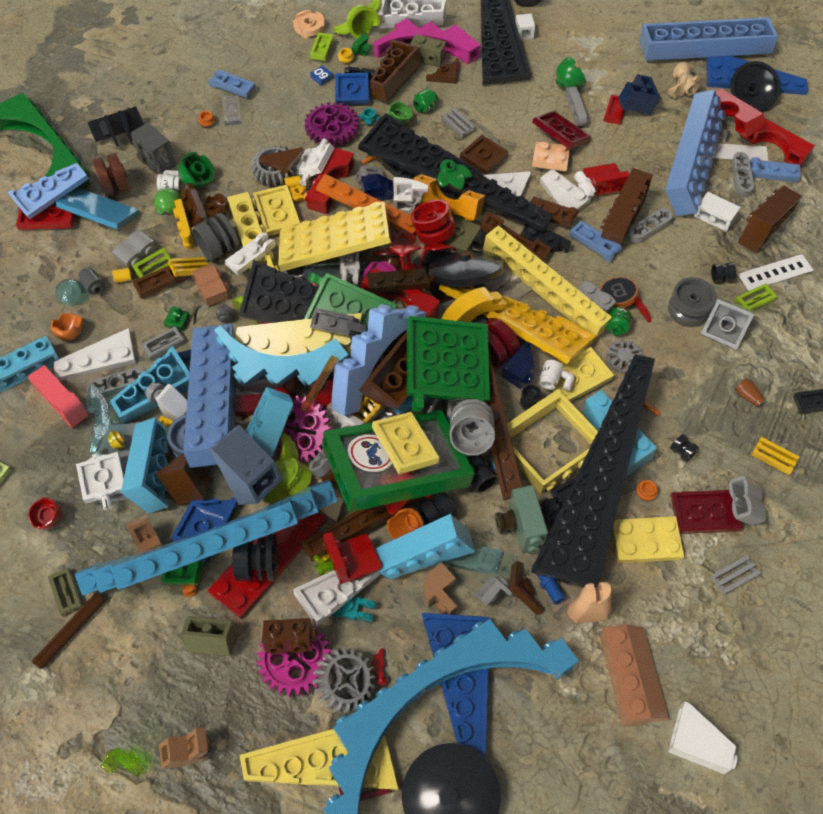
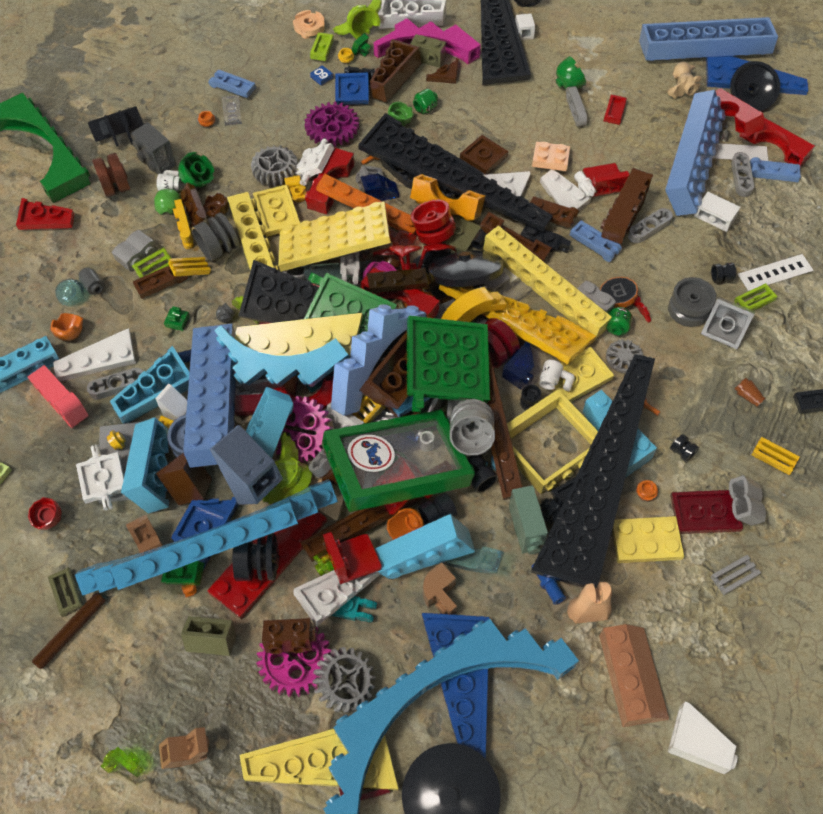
light blue wing [8,163,89,220] -> none
dark azure tile [56,188,139,230] -> none
clear light blue slope [85,384,110,454] -> none
yellow hinge [112,267,133,283] -> none
light grey tile [141,326,186,361] -> none
light grey plate [145,383,164,403] -> none
nougat brick [192,263,230,307] -> none
white hinge [225,232,276,275] -> none
reddish brown tile [259,147,304,174] -> none
clear orange bar [300,355,338,413] -> none
hinge [310,308,368,337] -> none
teal plate [359,108,379,125] -> none
red piece [371,648,388,688] -> none
light yellow plate [372,412,439,474] -> none
white slope [393,177,428,213] -> none
green plate [437,159,472,190] -> none
light grey tile [441,108,476,138] -> none
light grey bracket [474,575,513,606] -> none
dark brown wheel [495,509,517,534] -> none
reddish brown tile [509,561,543,615] -> none
dark red tile [532,111,592,150] -> none
dark blue brick [618,74,661,114] -> none
reddish brown wedge [738,185,802,254] -> none

